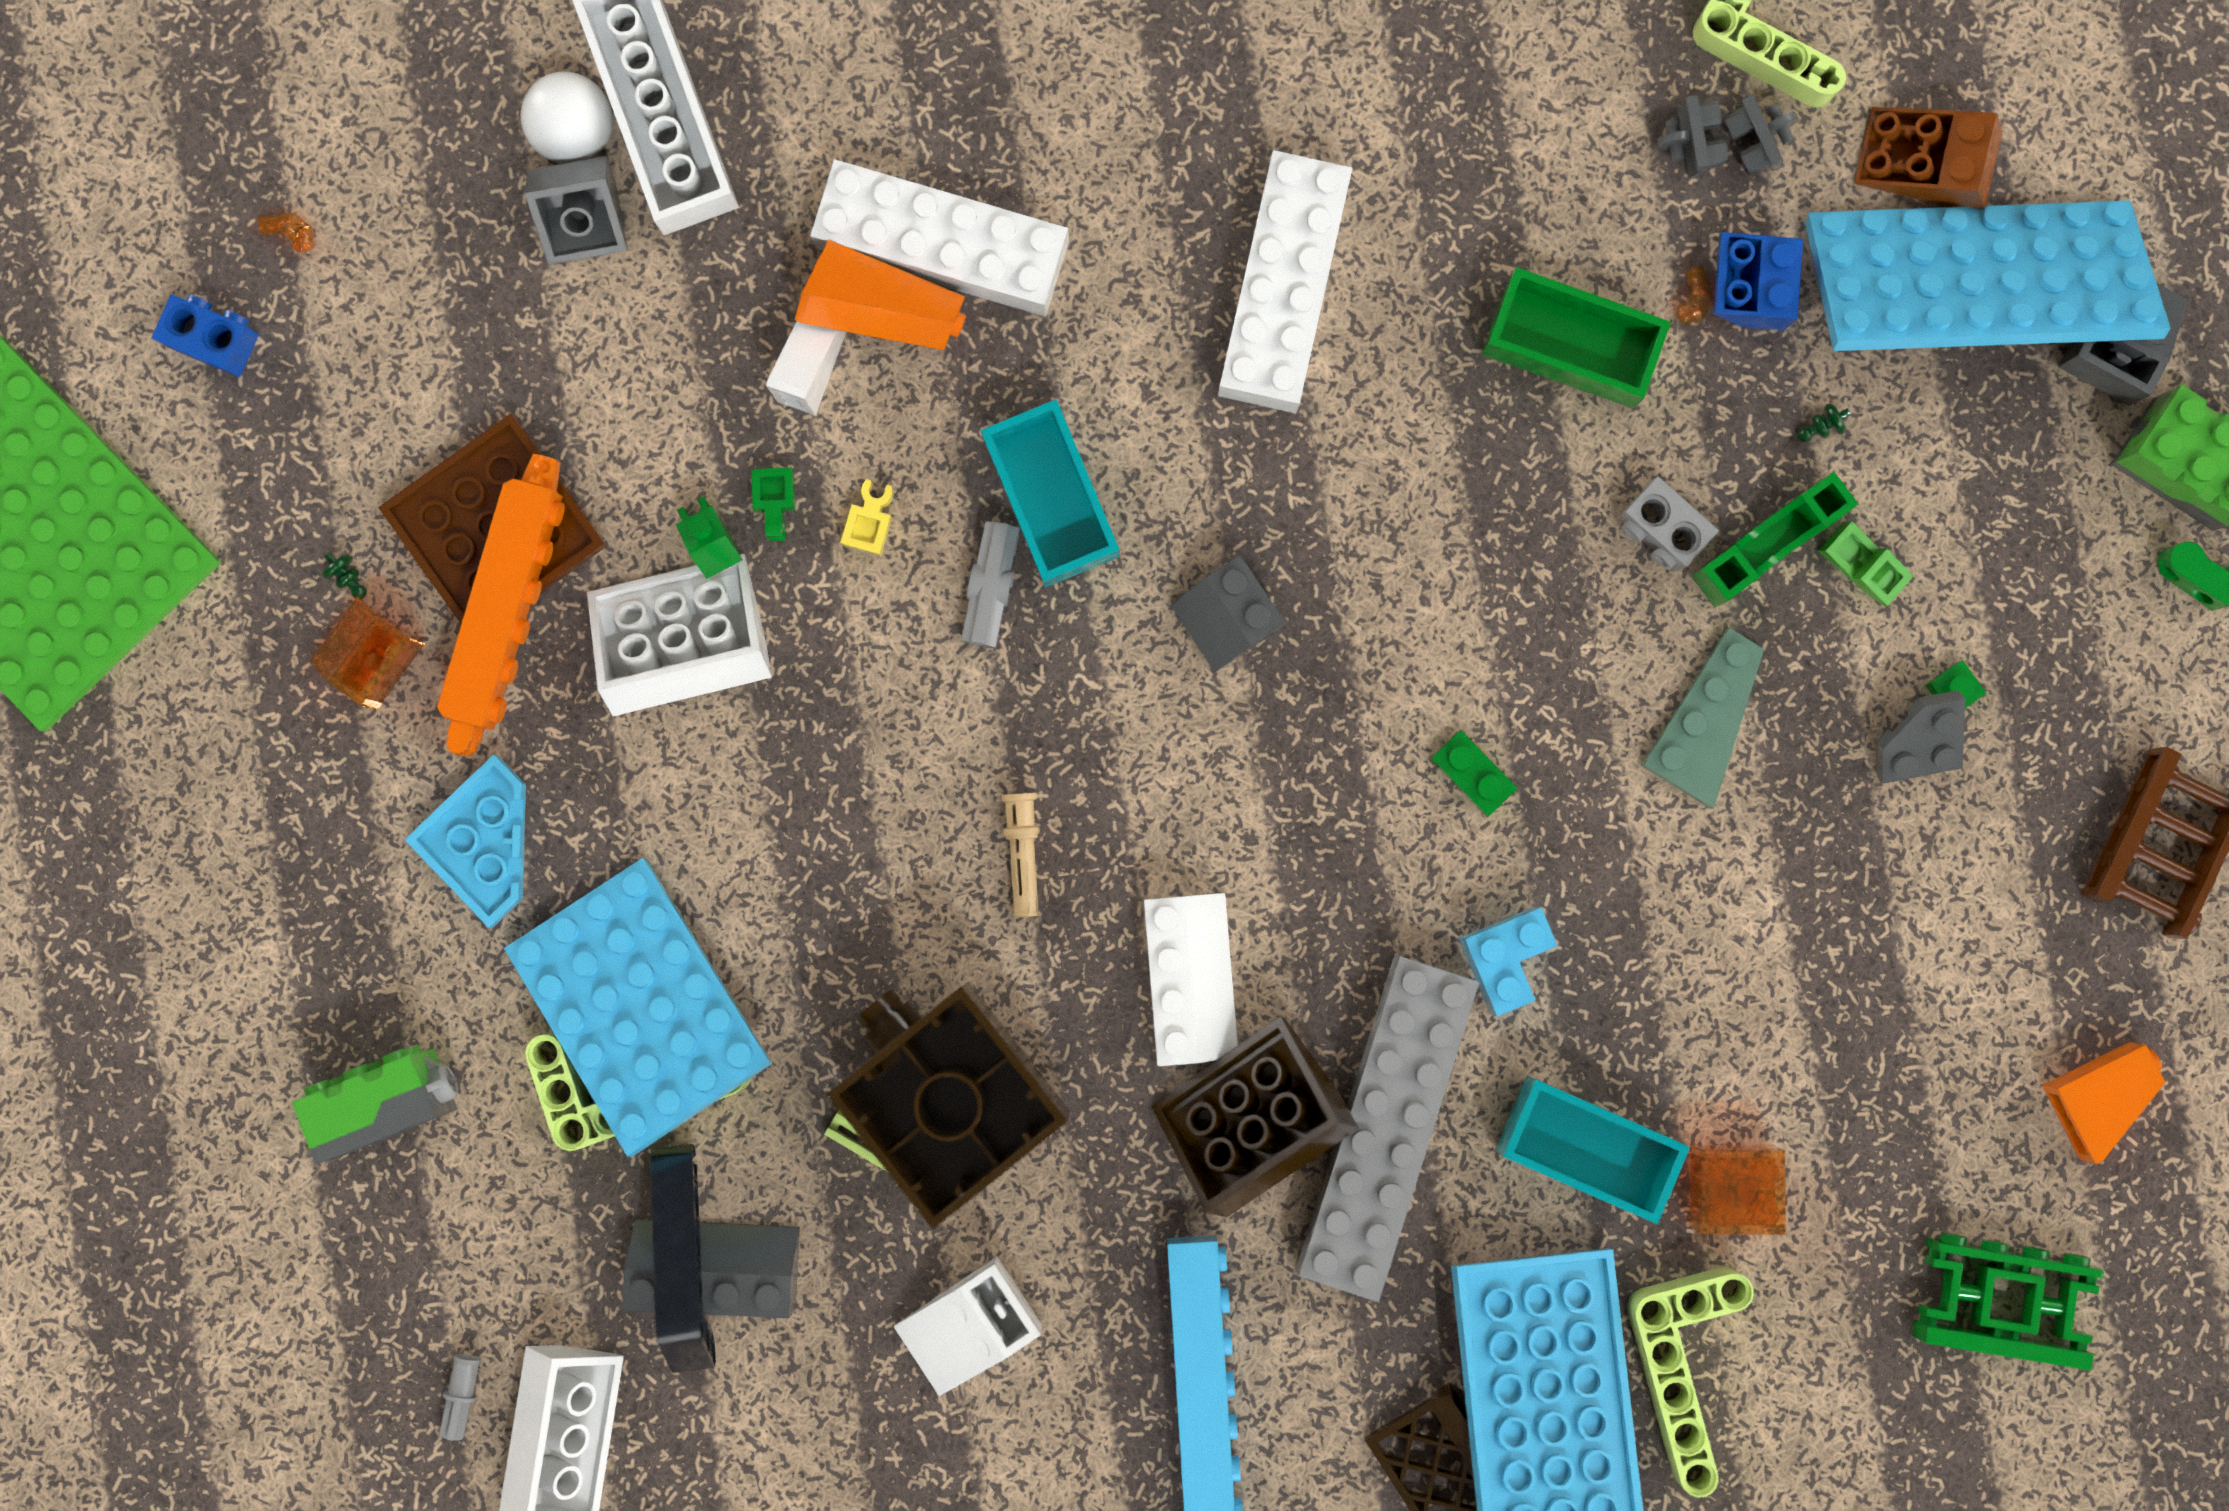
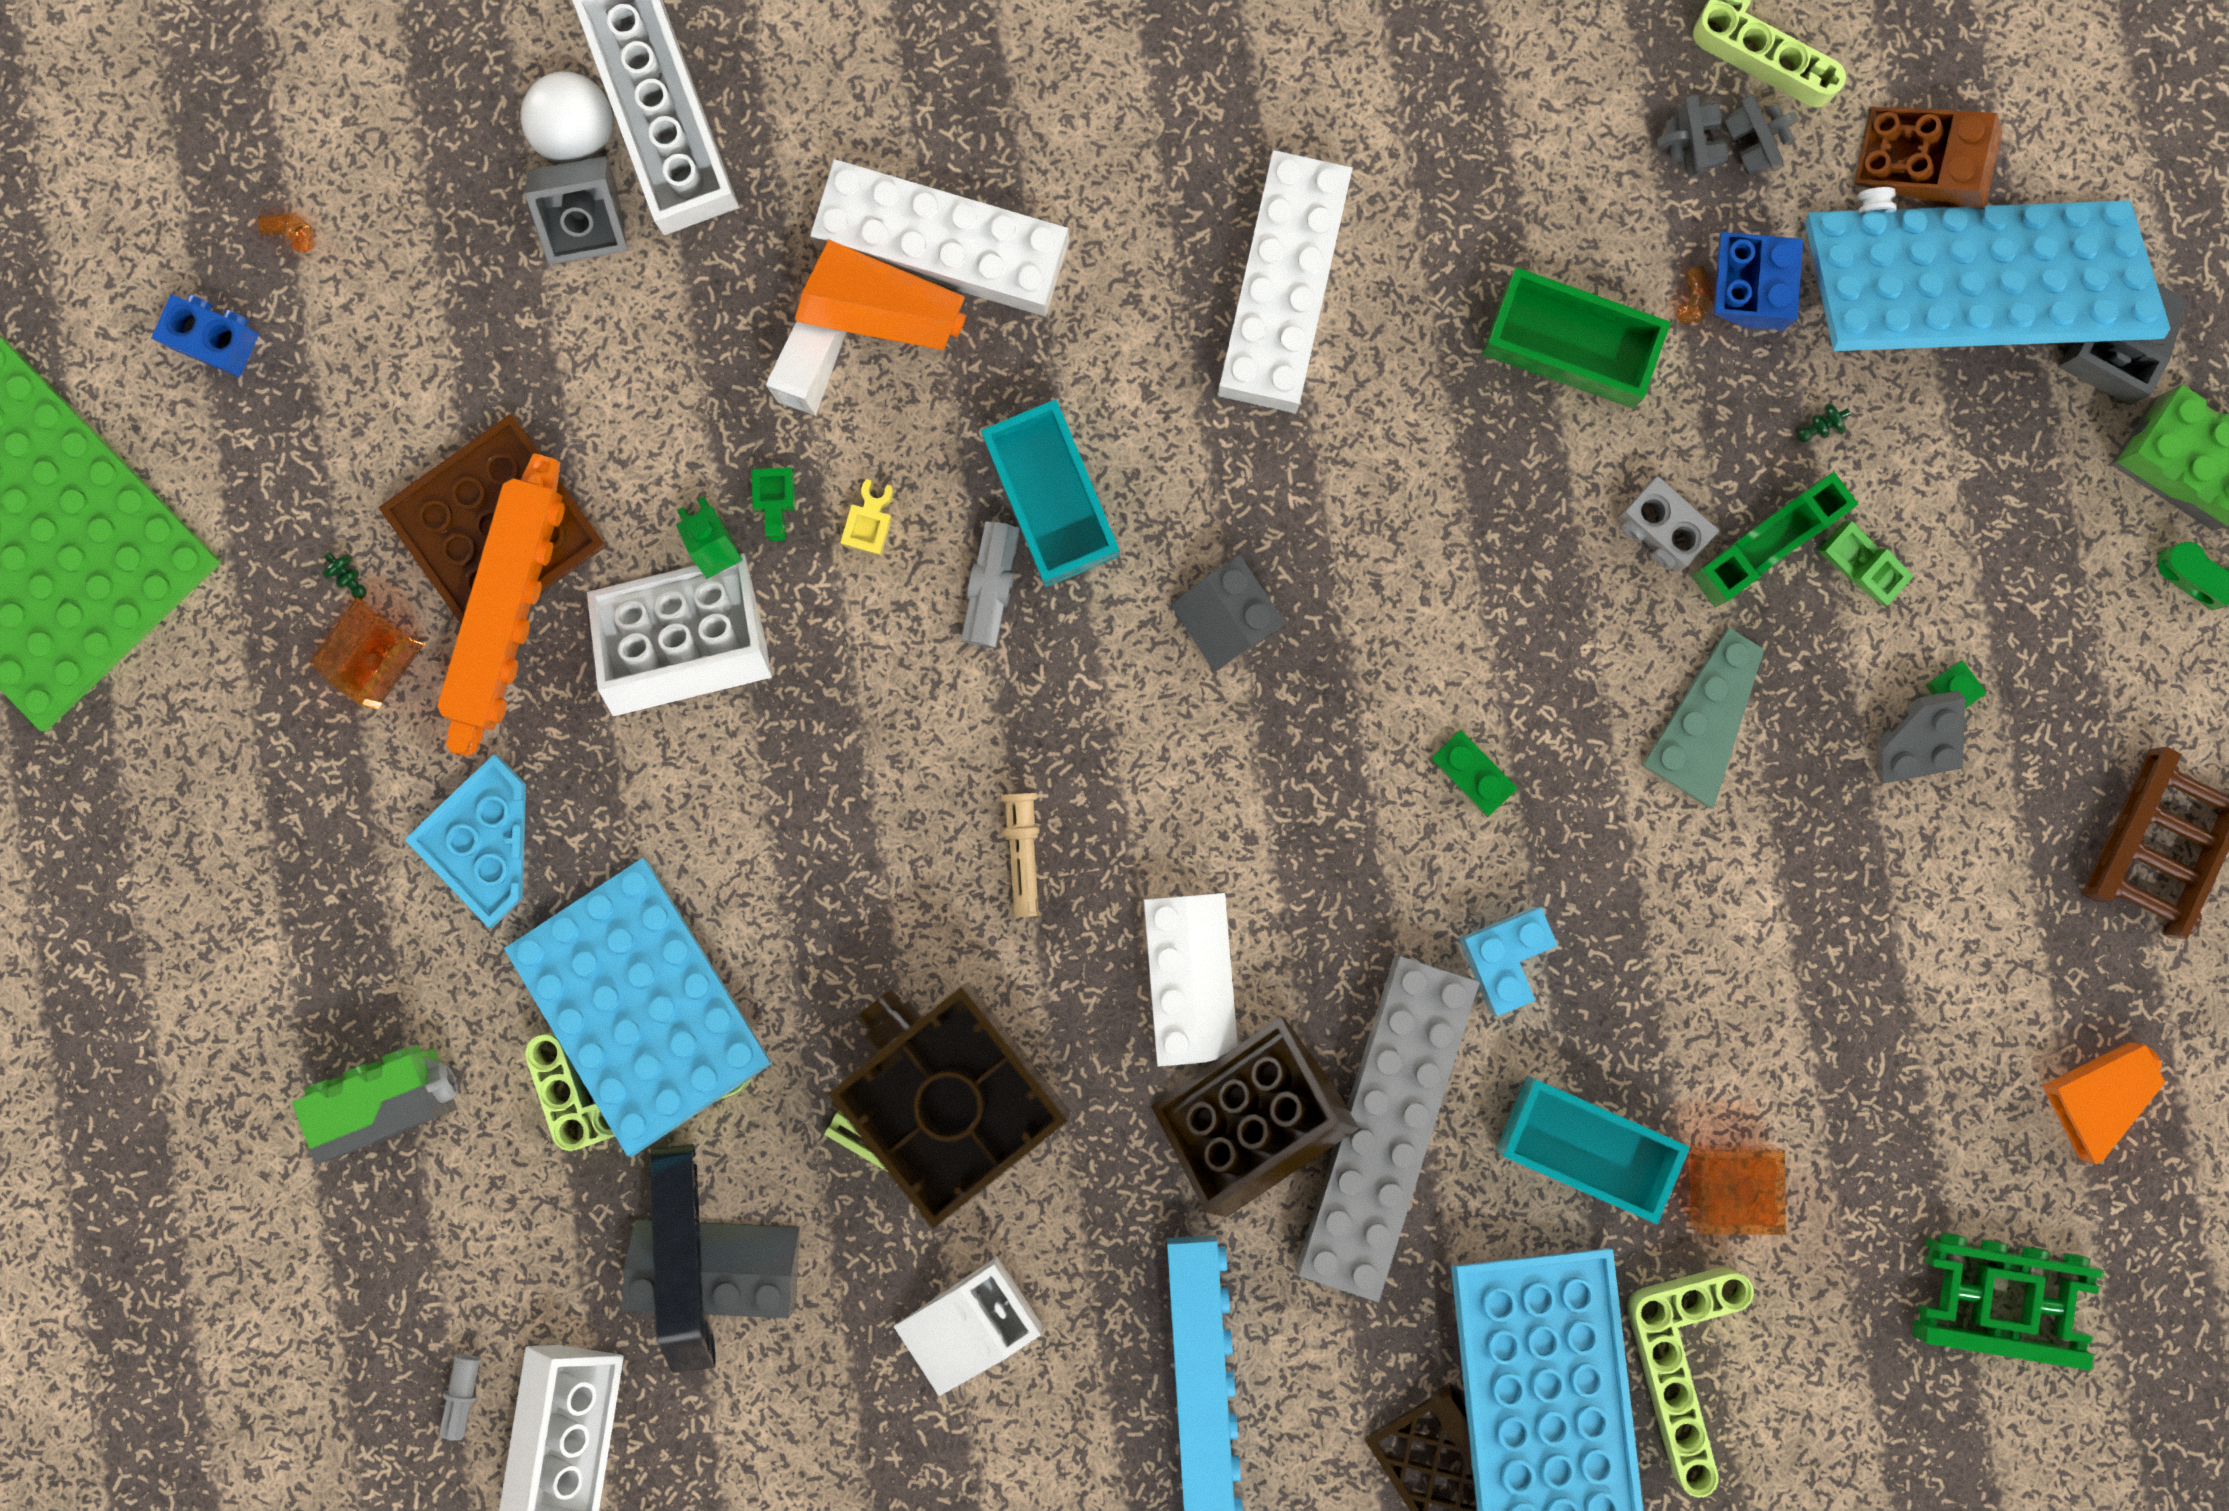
none -> white bush [1858,187,1897,214]

